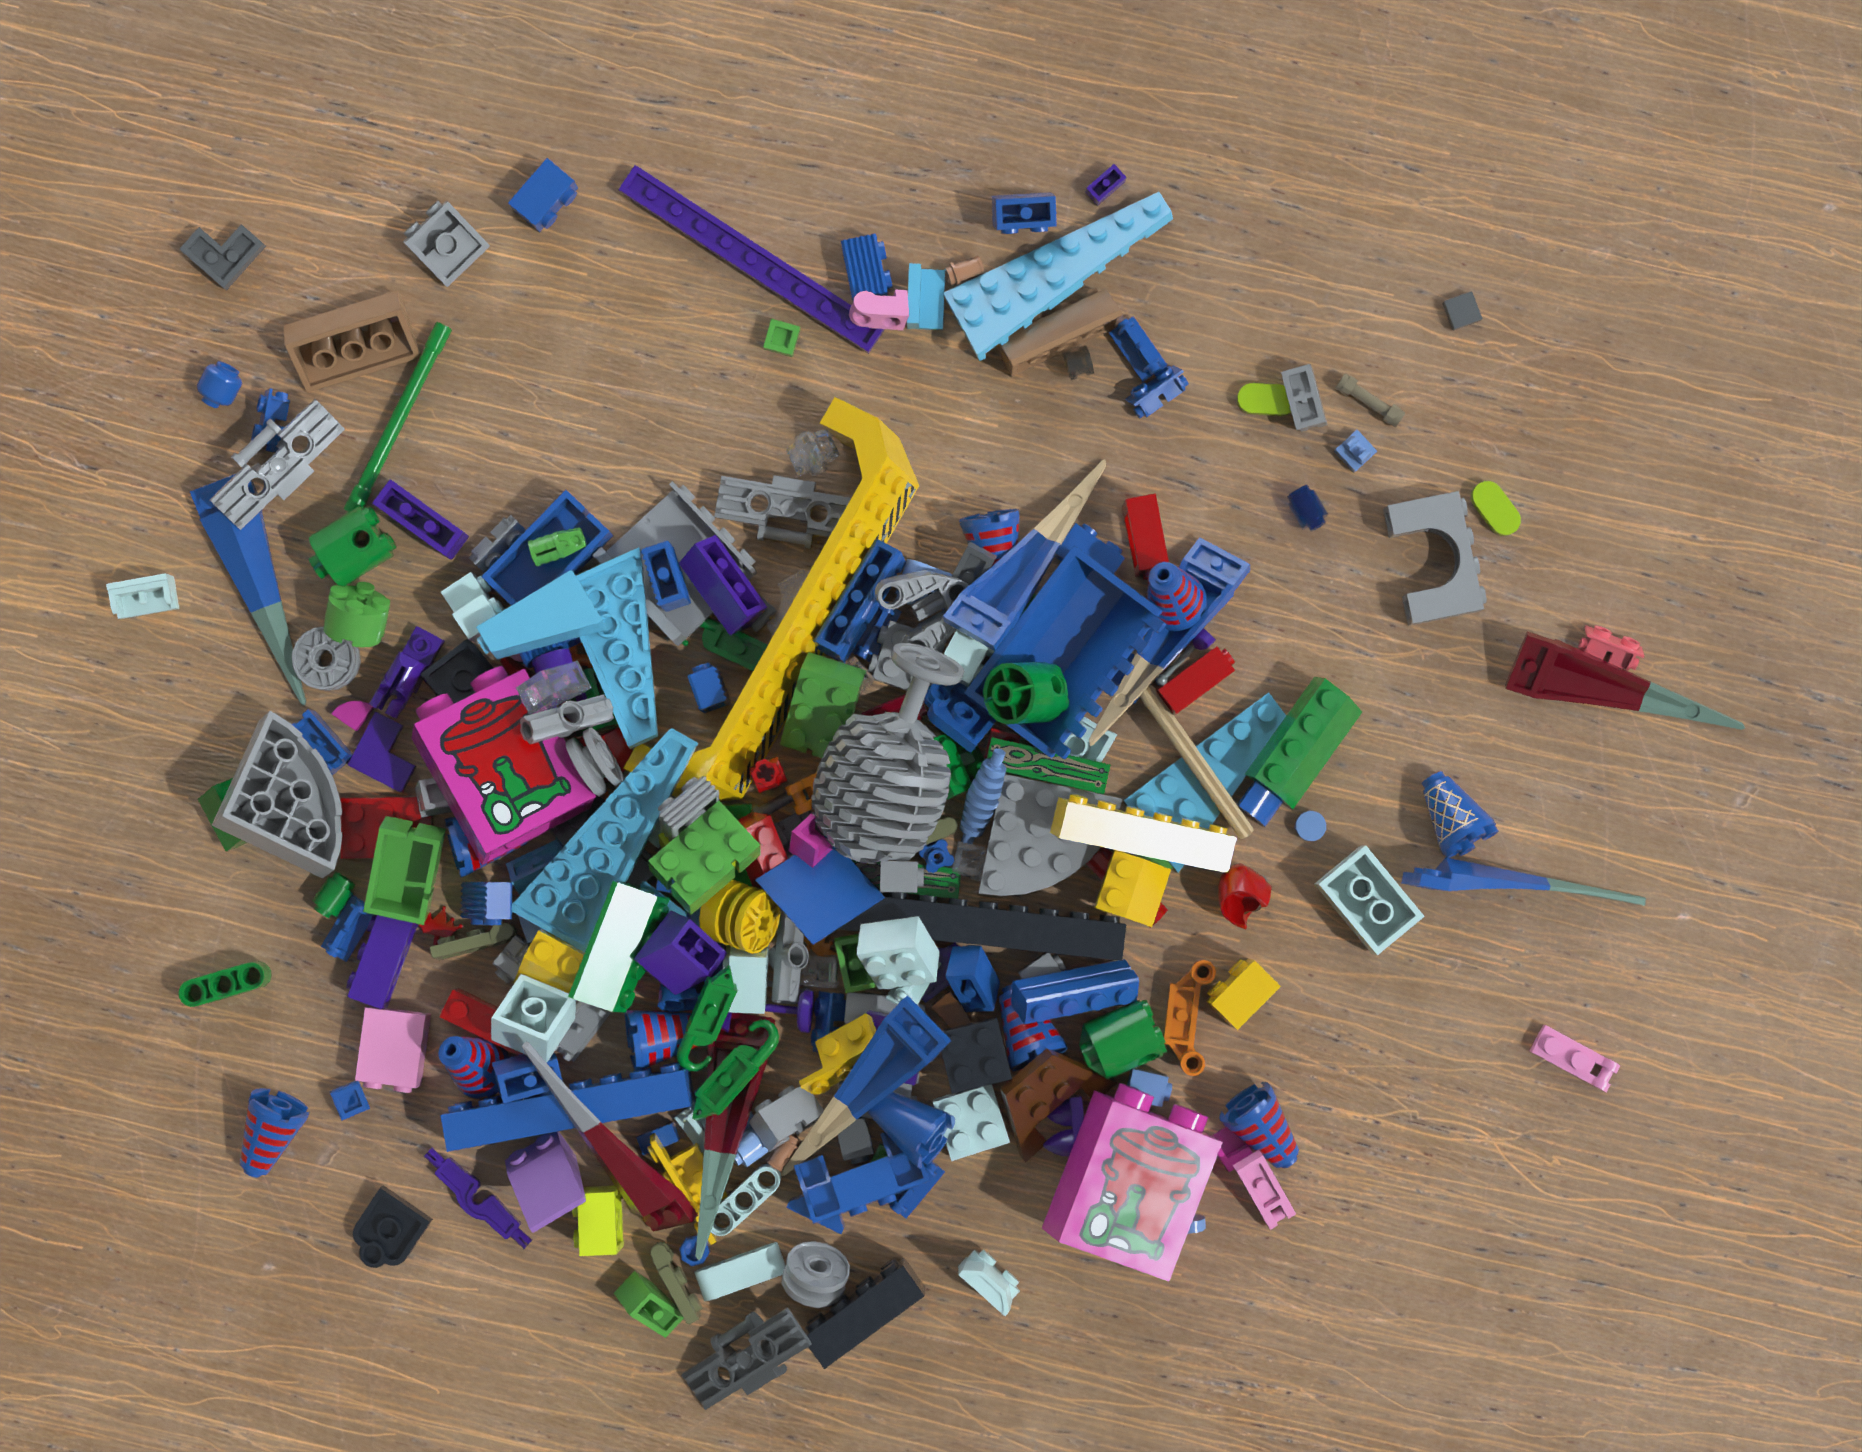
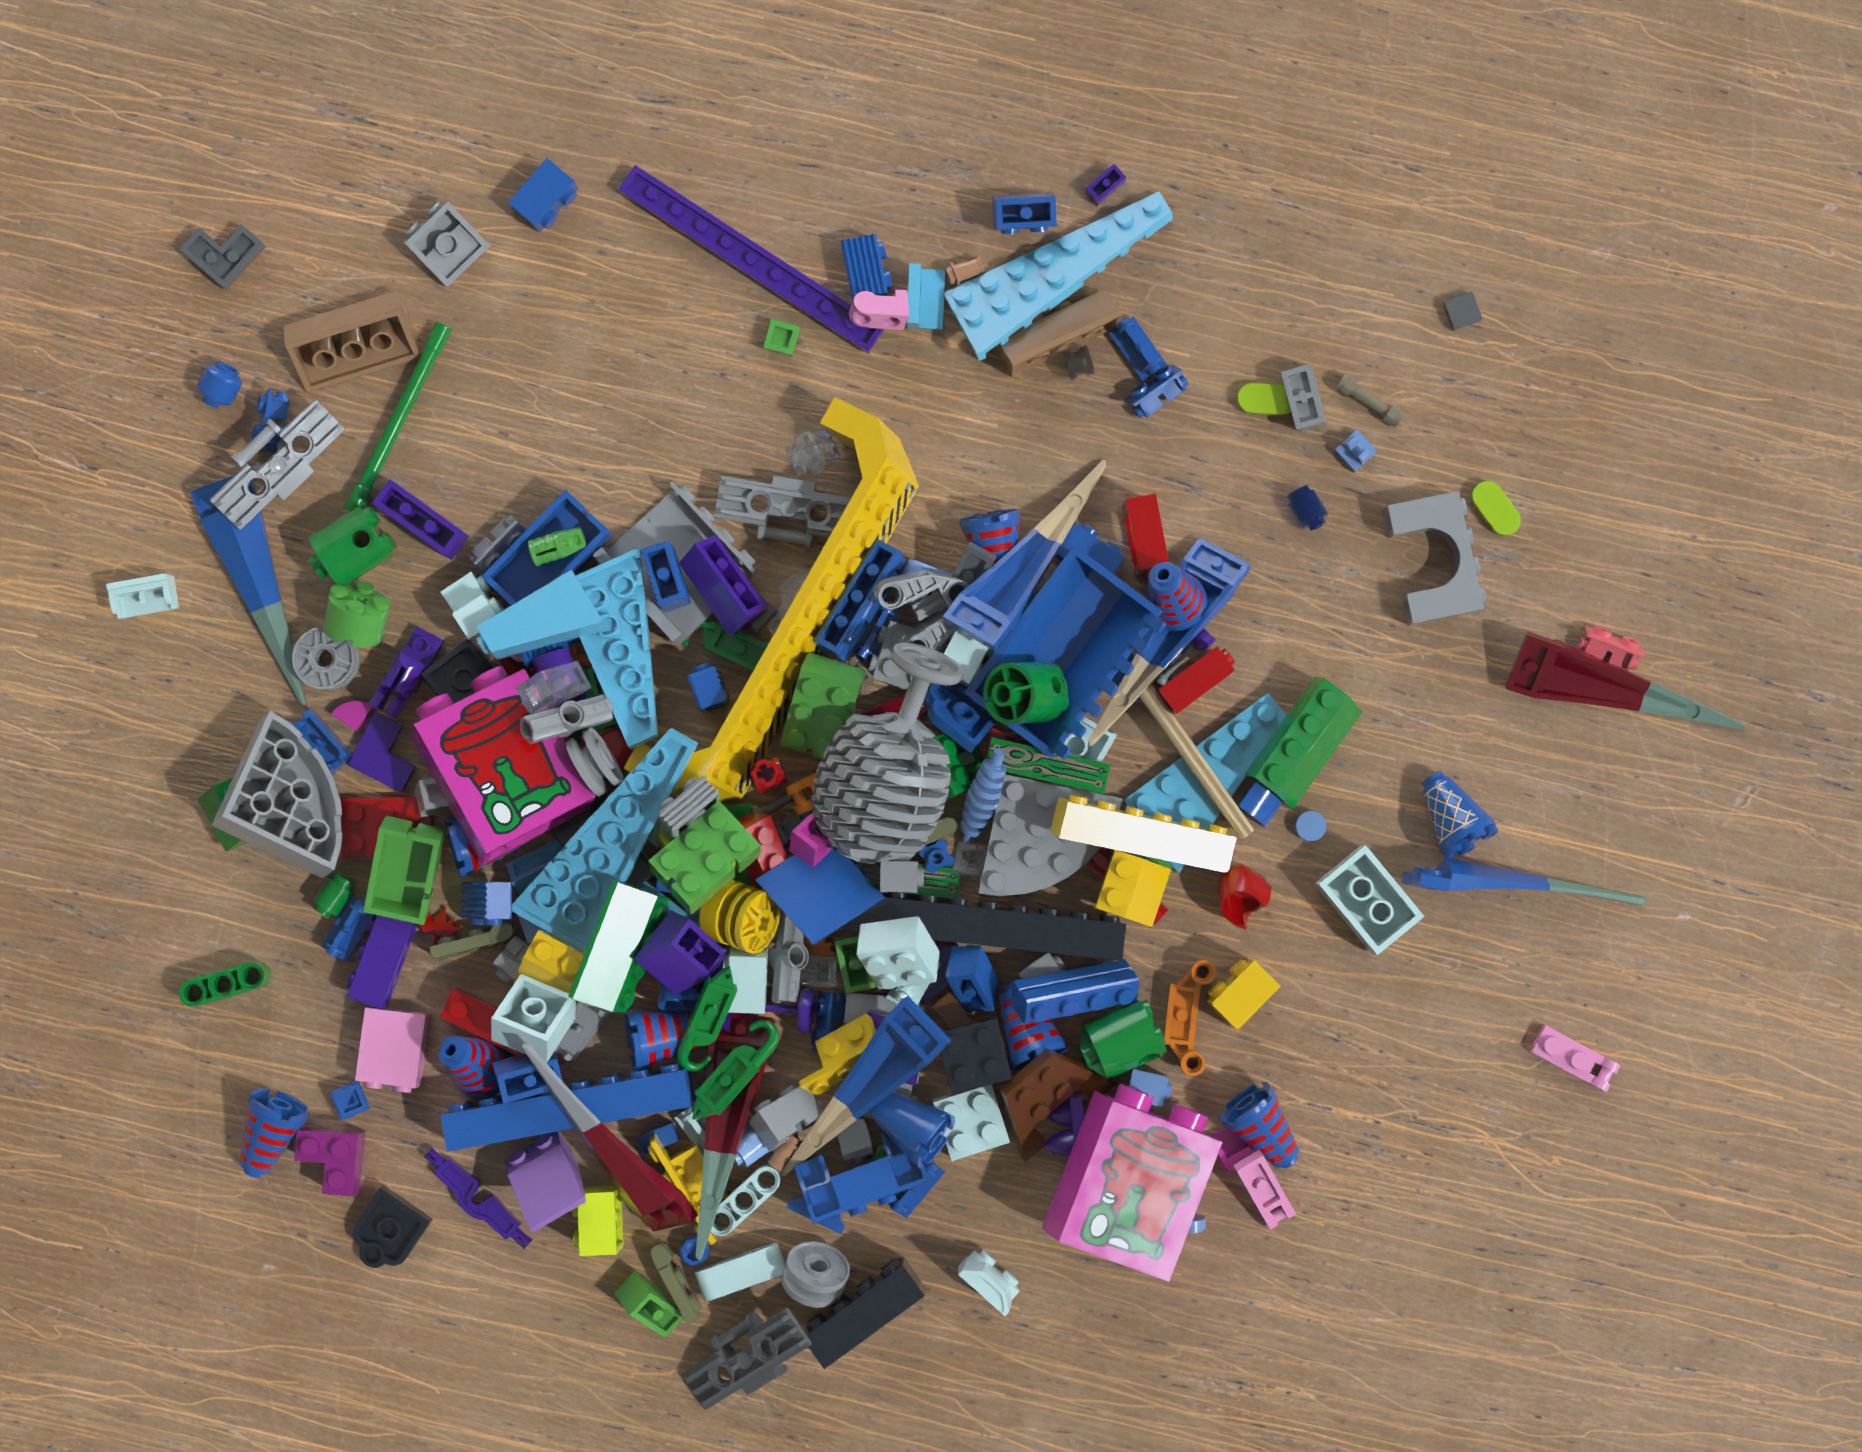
none -> magenta brick [294,1127,365,1196]

